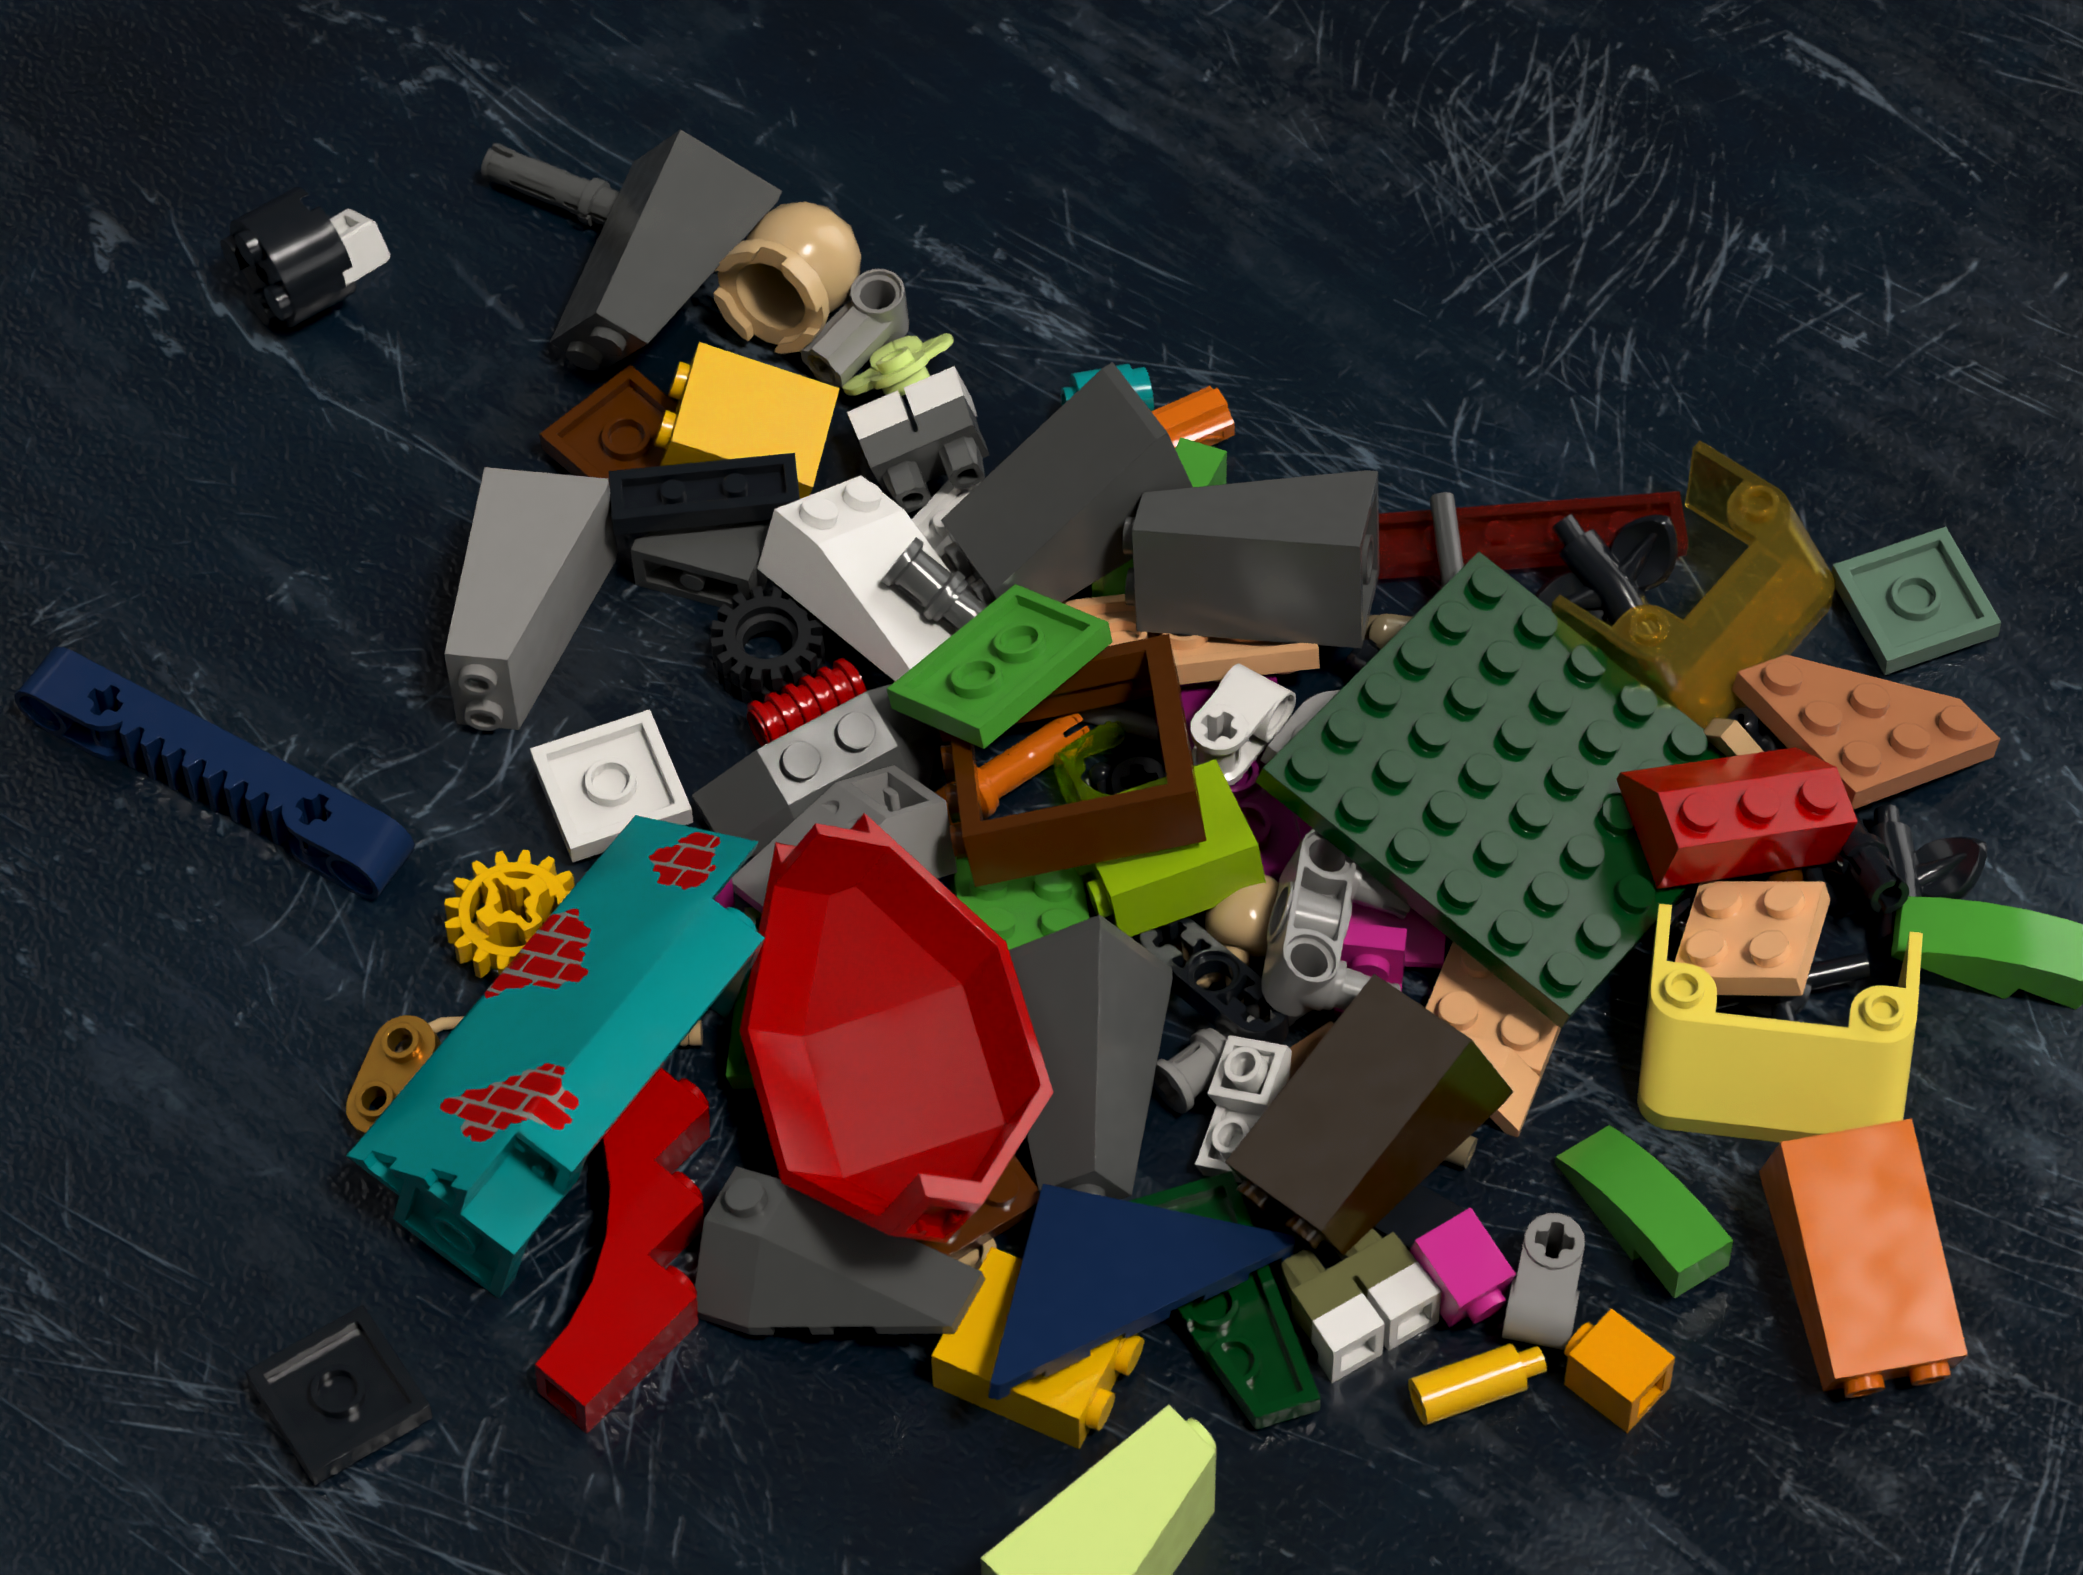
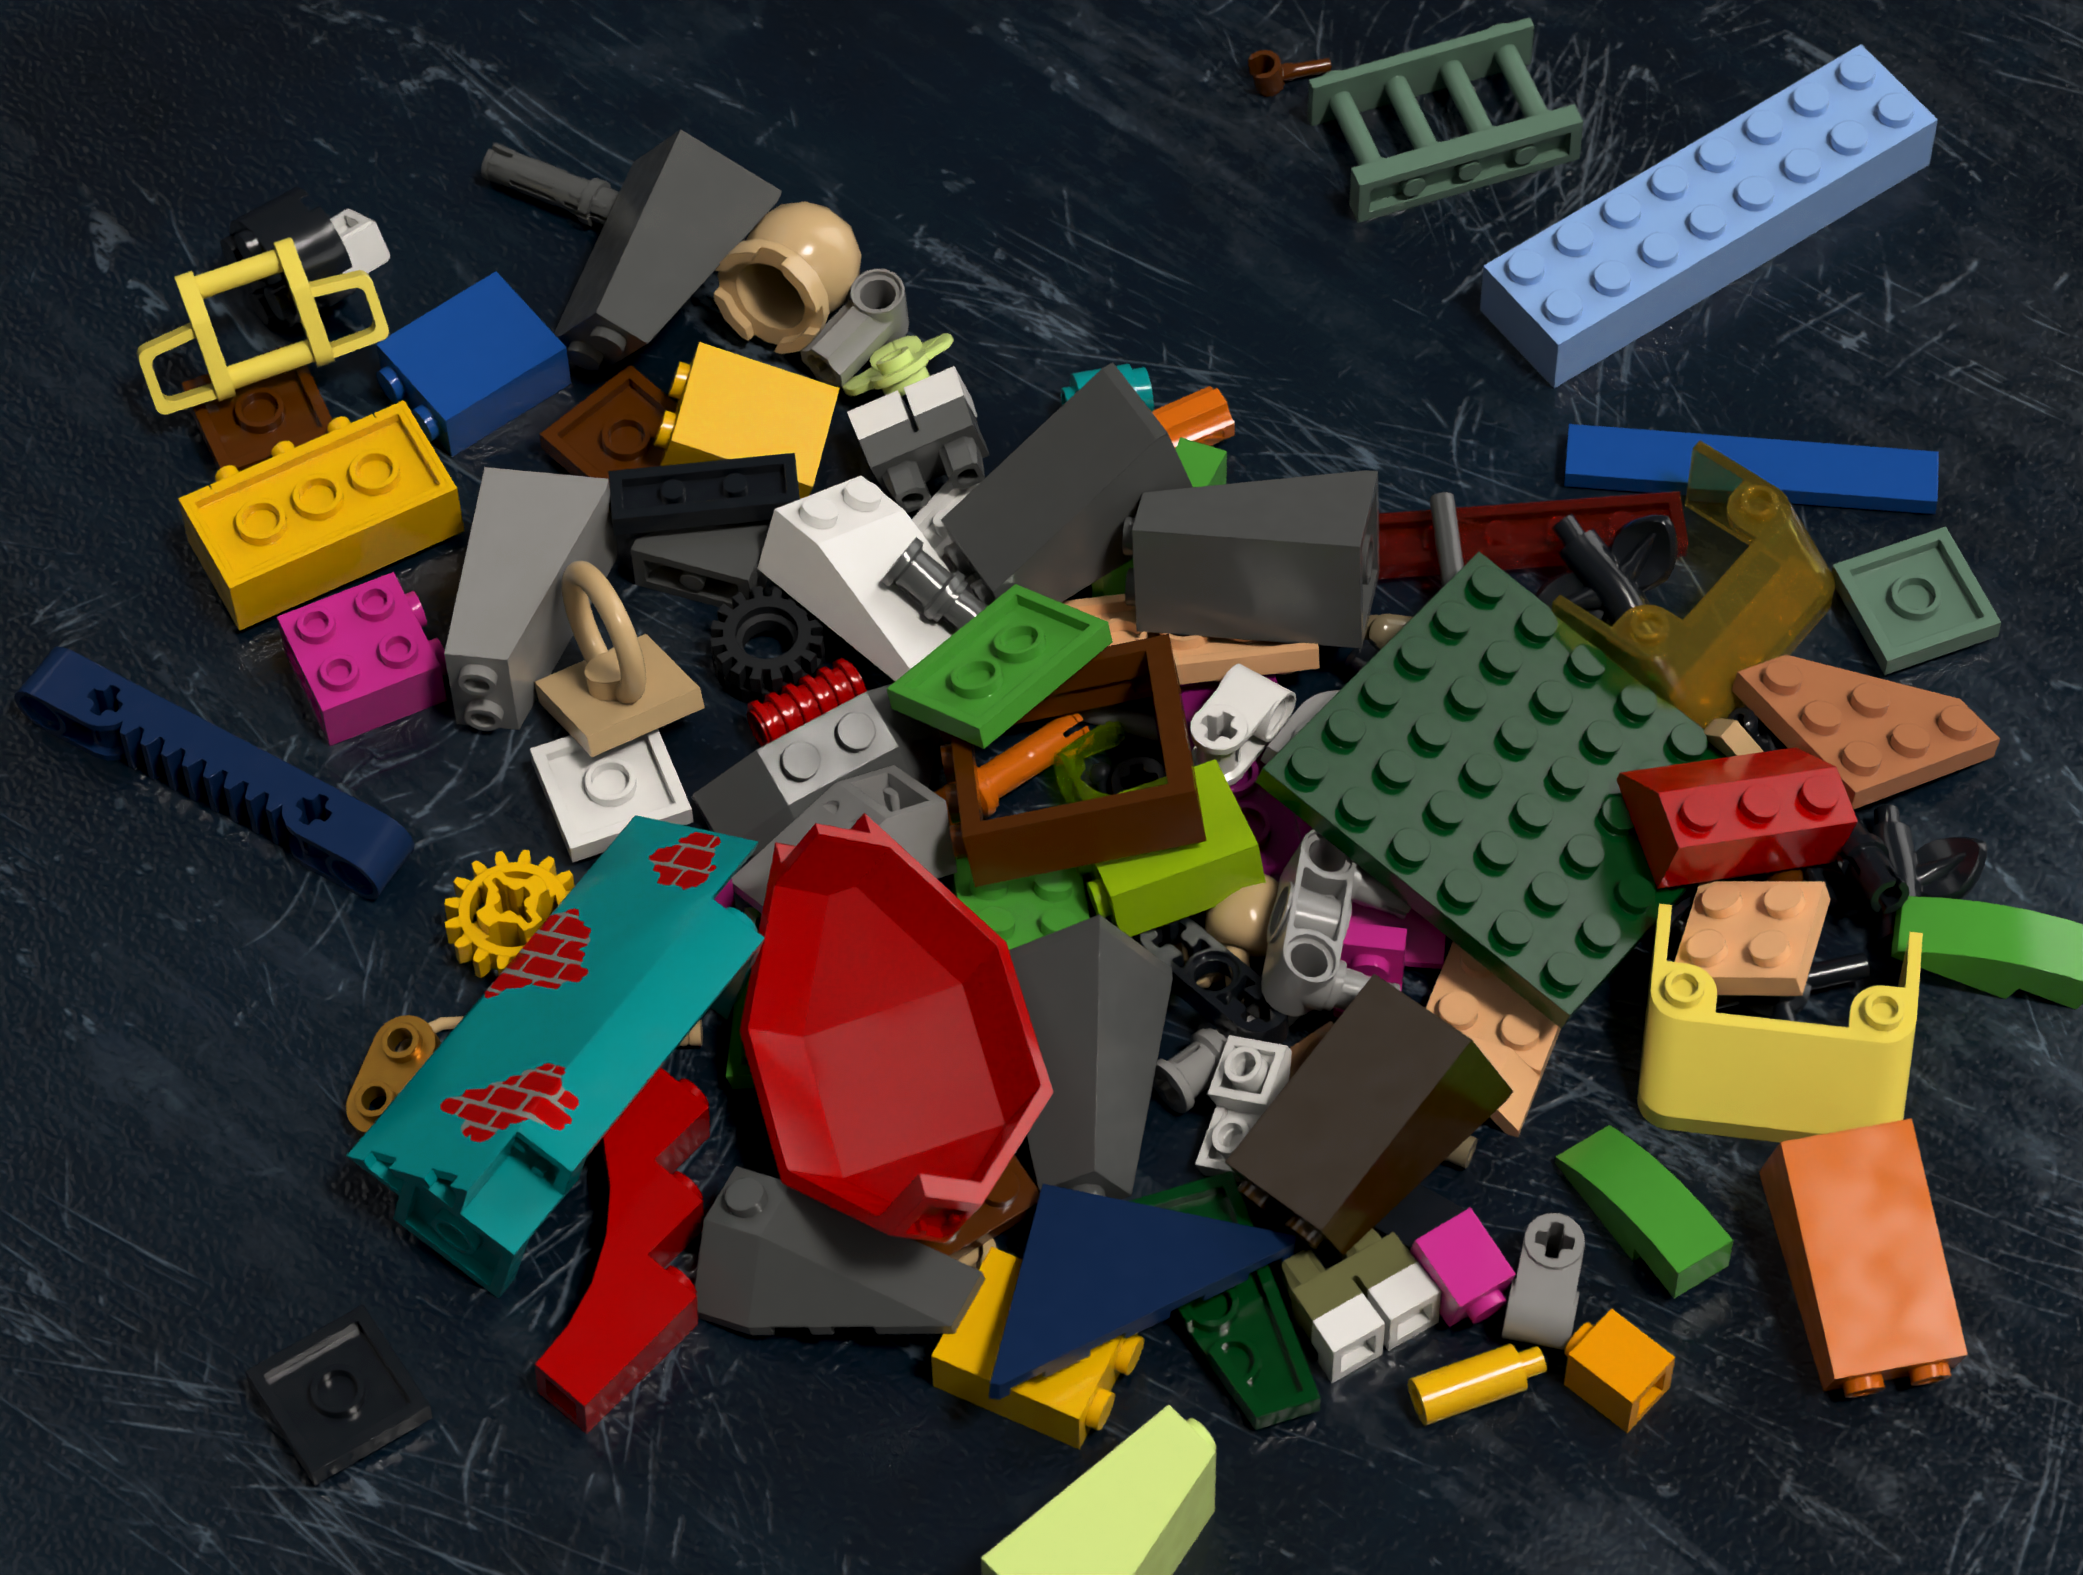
none -> light yellow bar [137,237,389,415]
none -> yellow piece [178,400,464,631]
none -> reddish brown plate [181,342,333,472]
none -> dark pink brick [277,572,448,746]
none -> blue brick [376,271,571,457]
none -> tan tile [534,561,705,757]
none -> reddish brown hand [1248,50,1331,97]
none -> sand green fence [1307,17,1583,223]
none -> light blue brick [1480,44,1938,389]
none -> blue tile [1564,424,1939,514]

